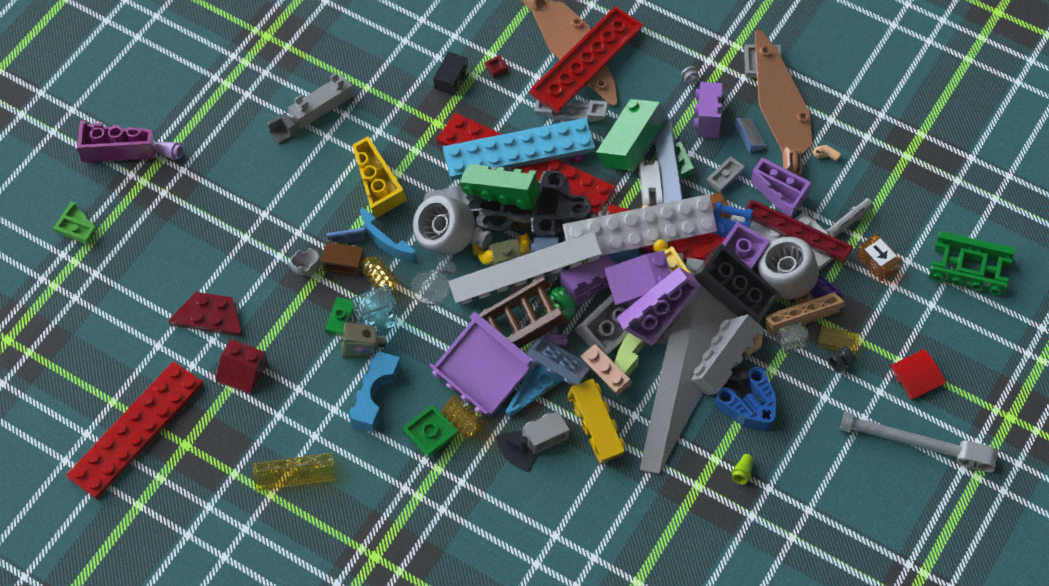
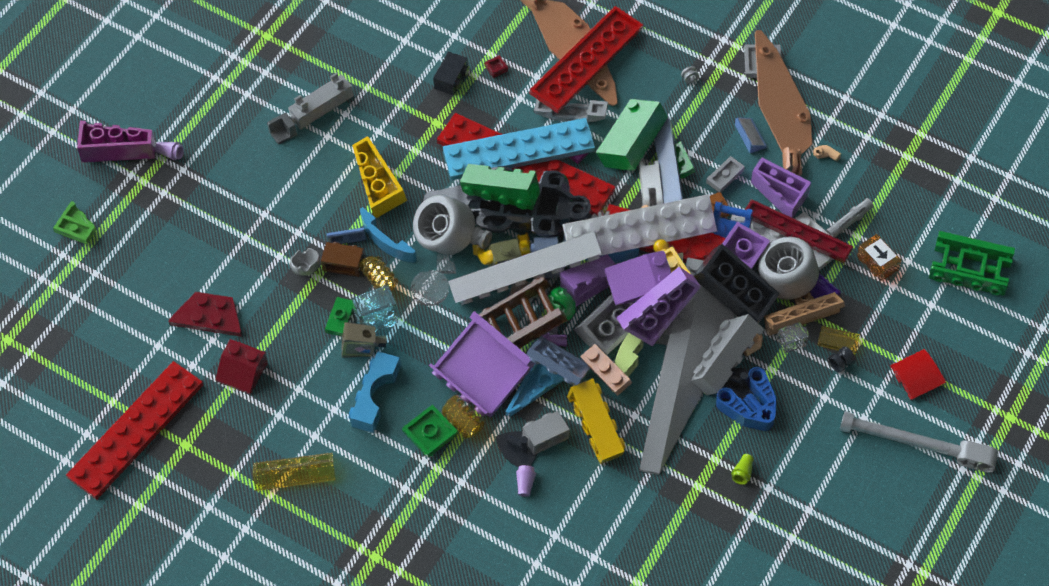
medium lavender wedge [693,82,722,138] -> none
none -> lavender cone [516,465,536,497]

